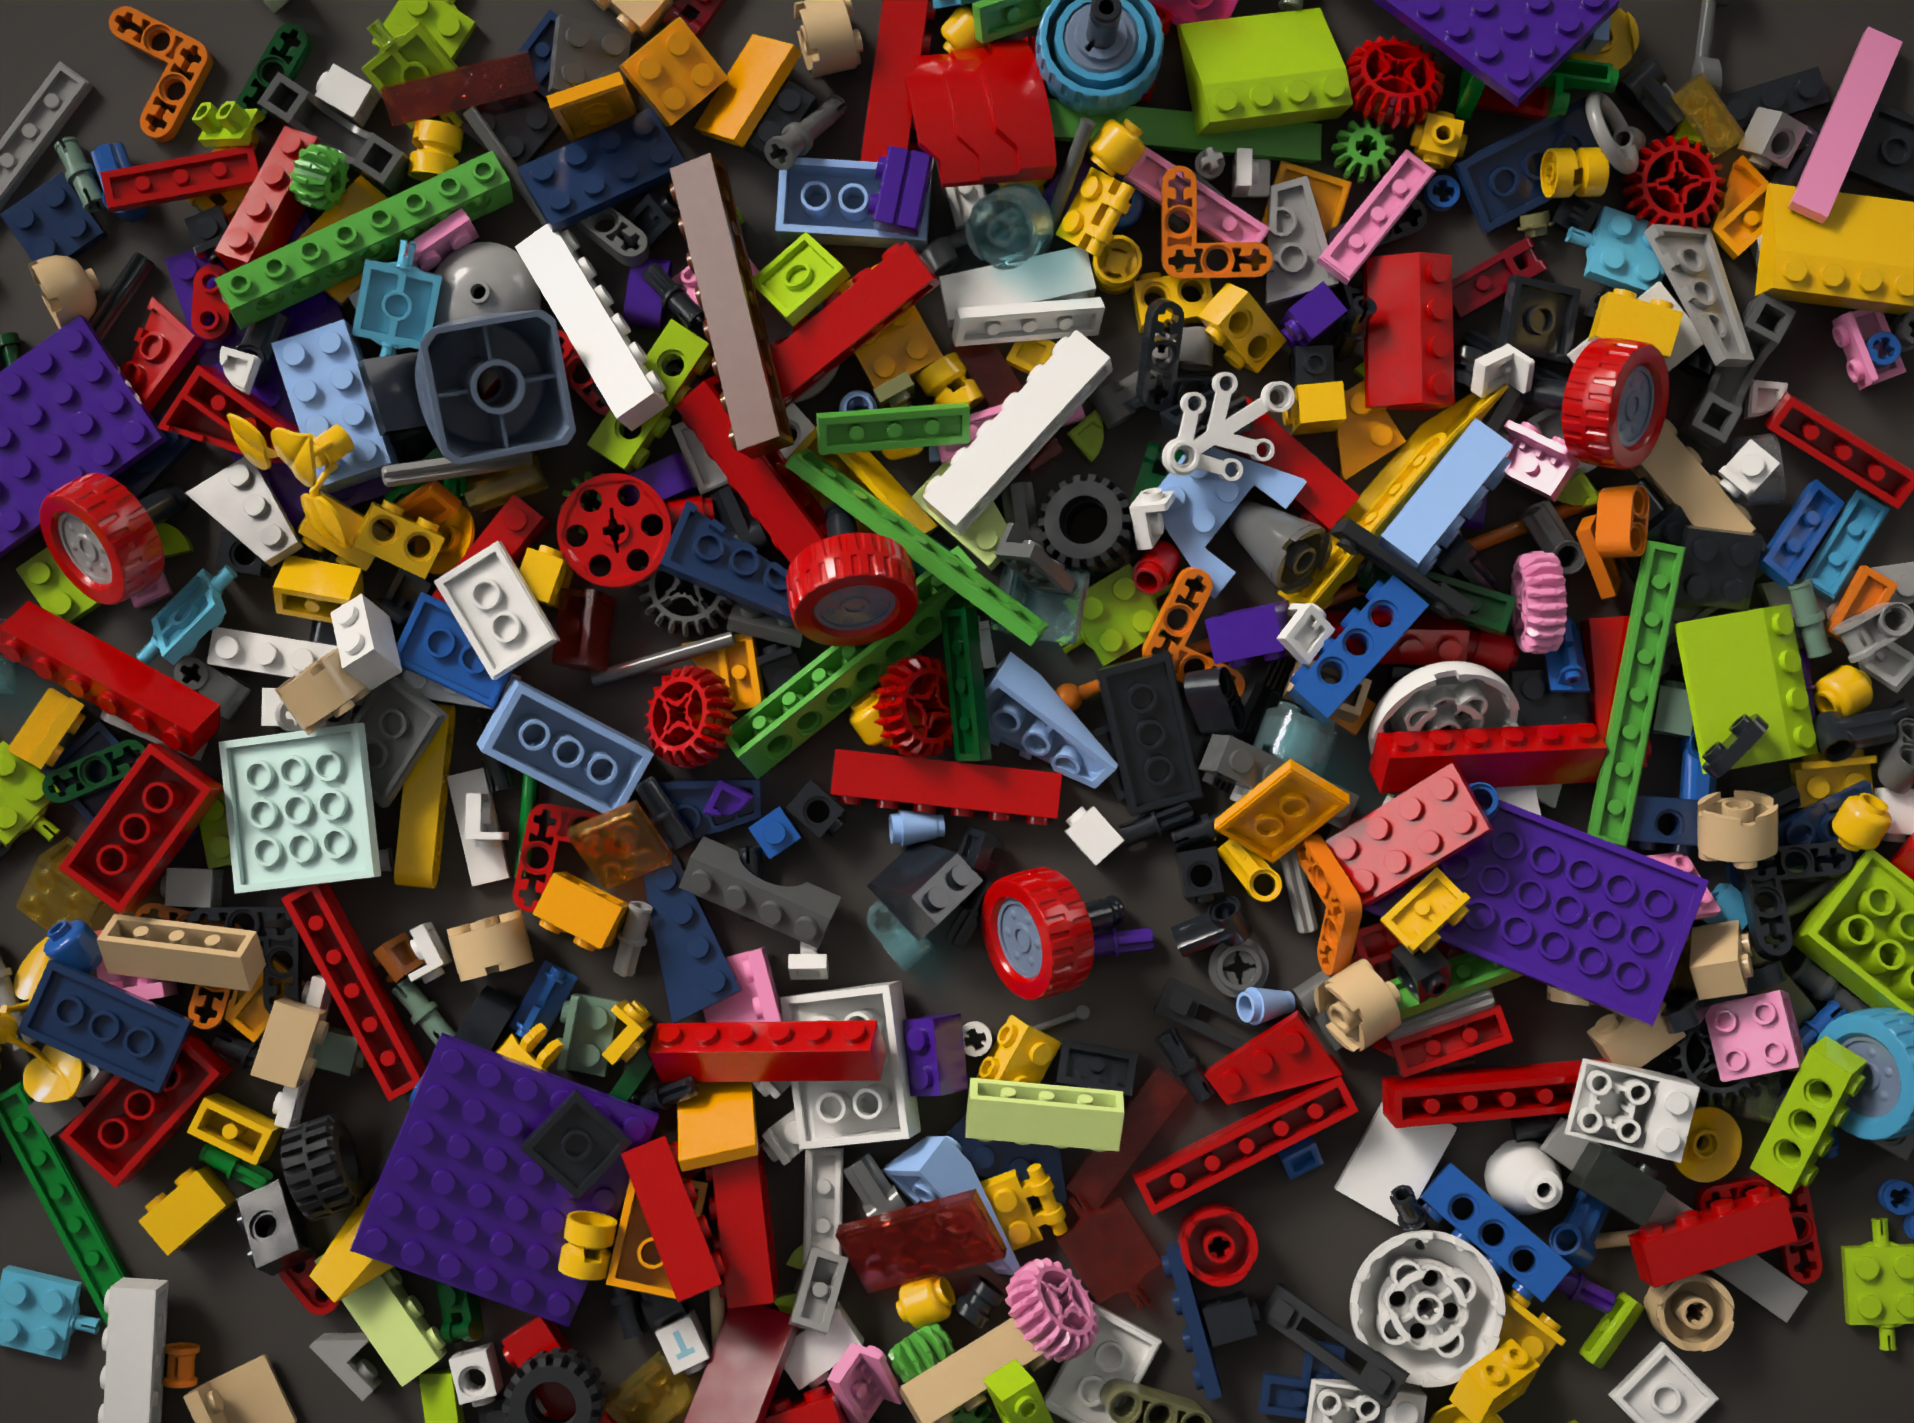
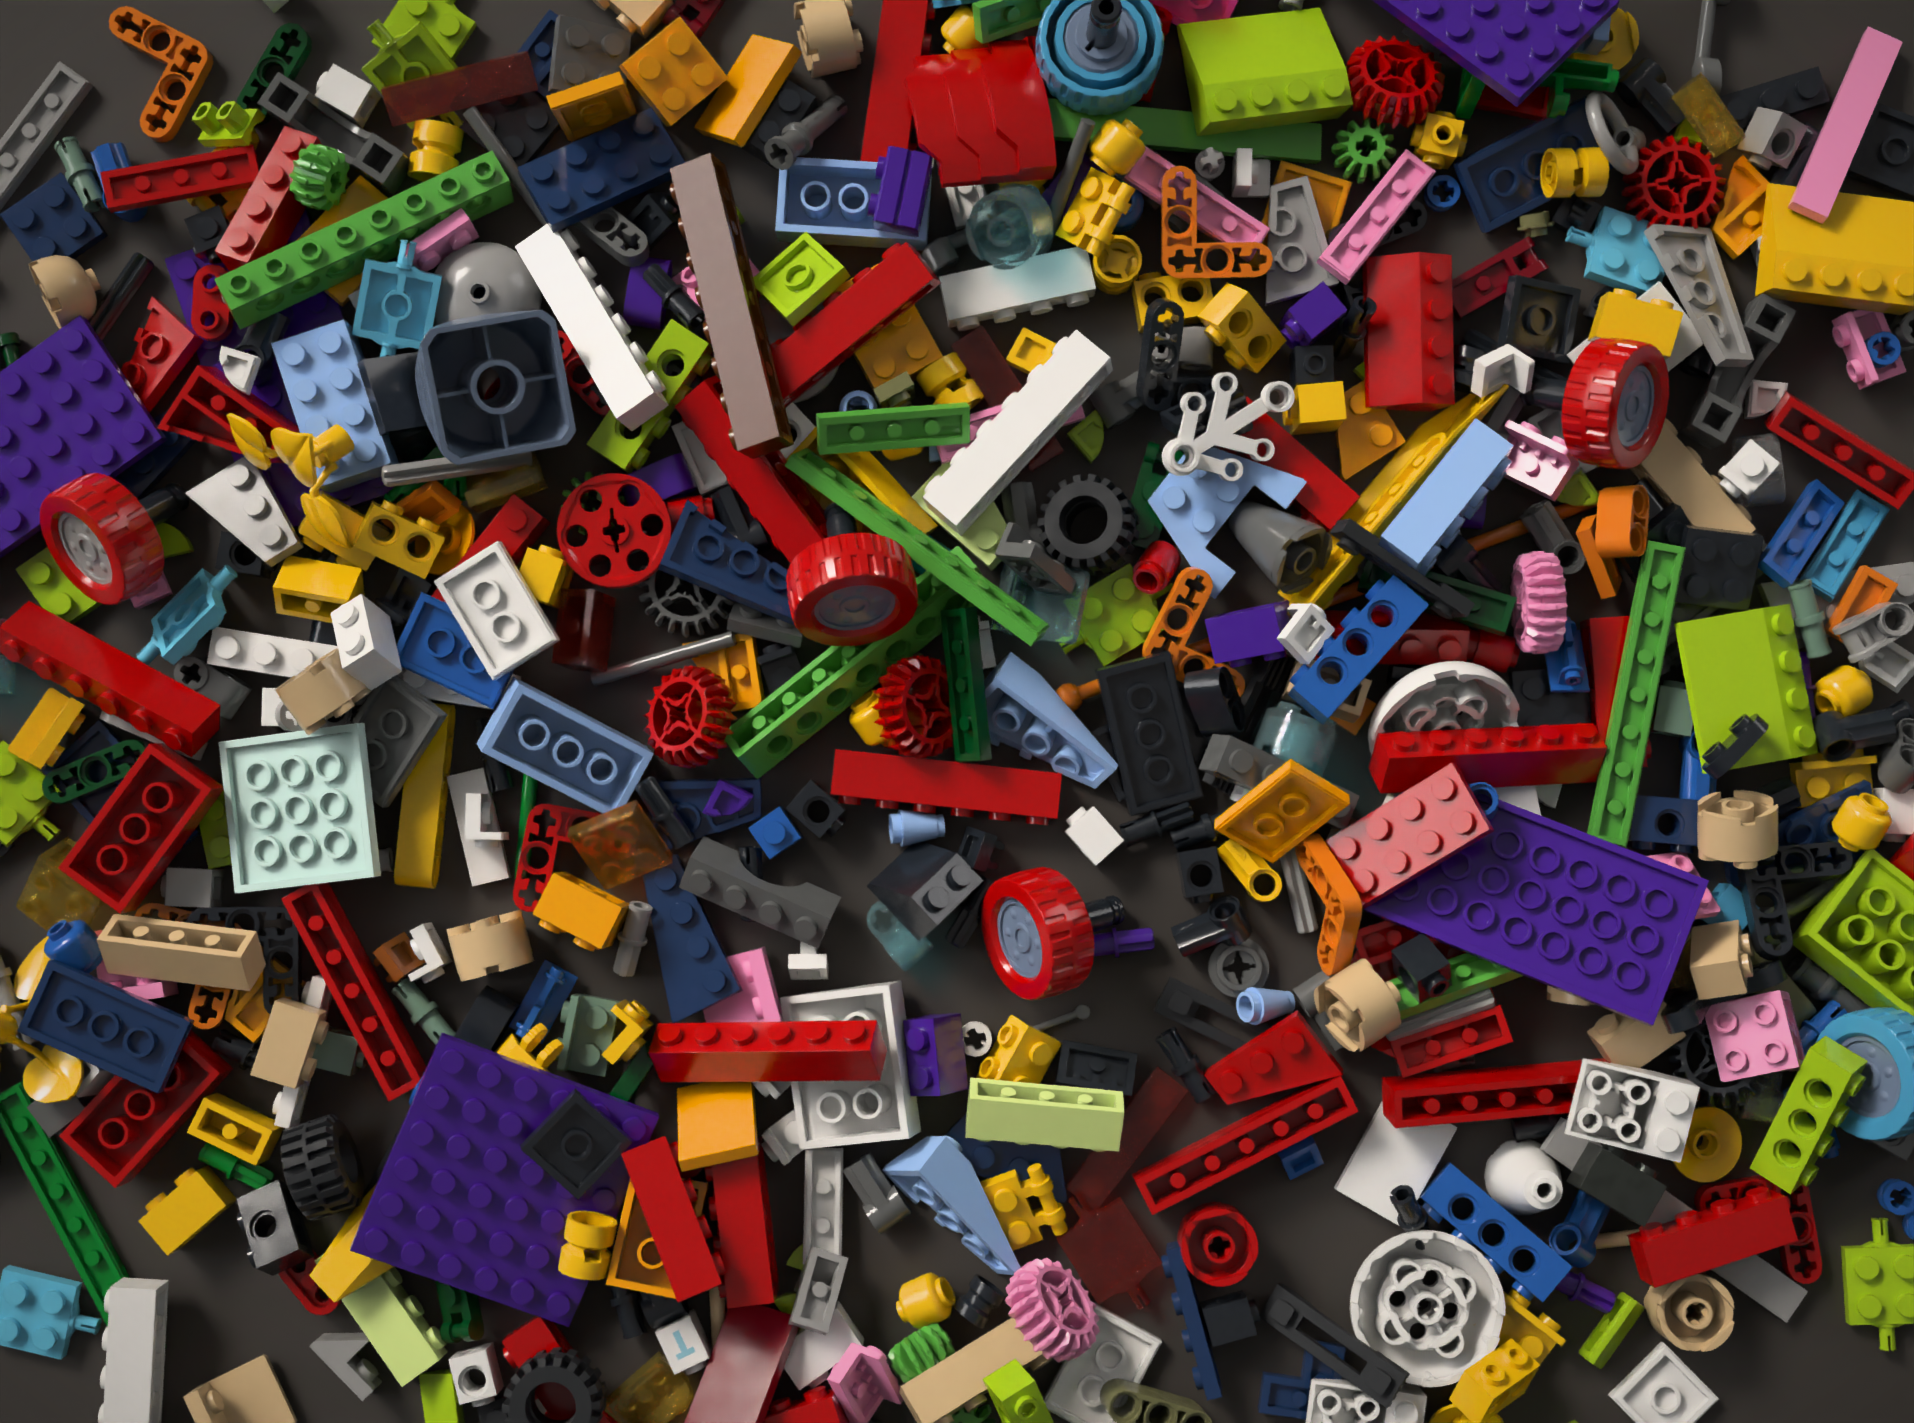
orange bush [162,1342,200,1388] -> none
black axle [630,1076,699,1112] -> none
clear red plate [835,1189,1007,1293] -> none
white plate [952,297,1105,347] -> none
white bracket [1129,488,1175,550] -> none
yellow bracket [1380,867,1471,955] -> none

